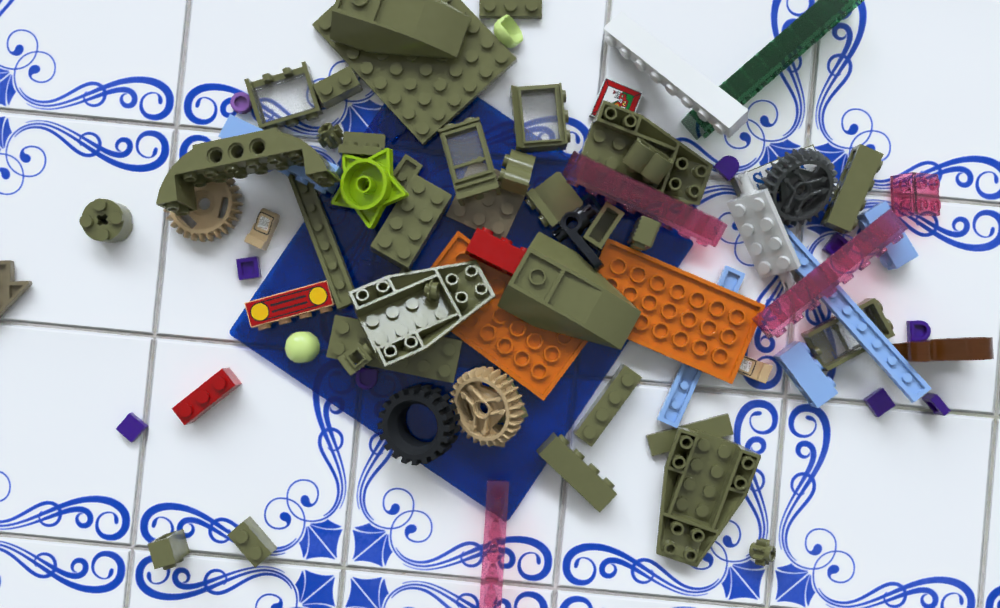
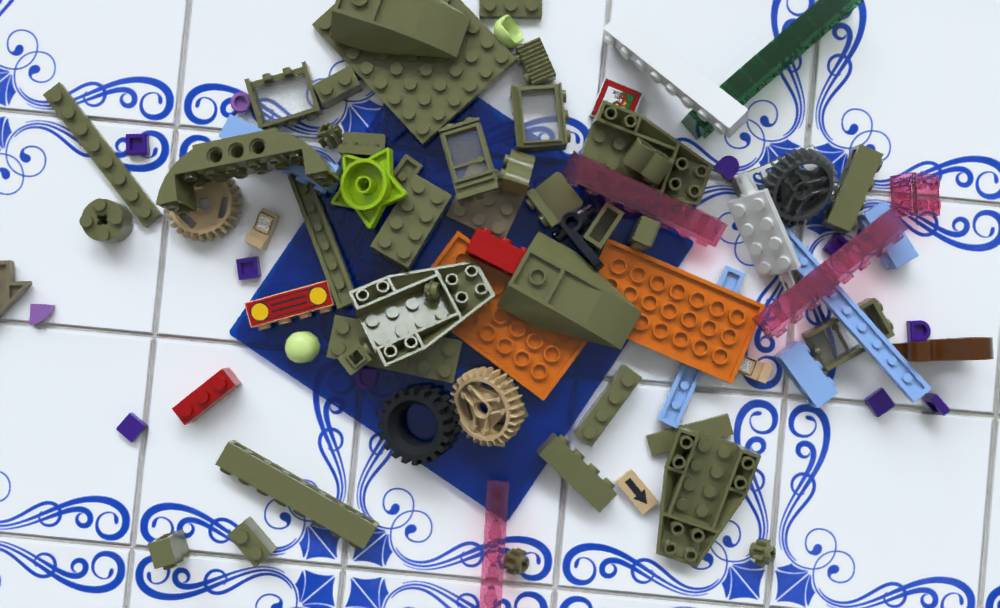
none -> medium lavender tile [29,304,55,325]
none -> olive plate [43,82,163,228]
none -> dark purple tile [126,133,150,156]
none -> olive brick [215,440,379,549]
none -> olive gear [503,548,529,576]
none -> olive brick [514,37,556,86]
none -> tan tile [615,468,659,515]

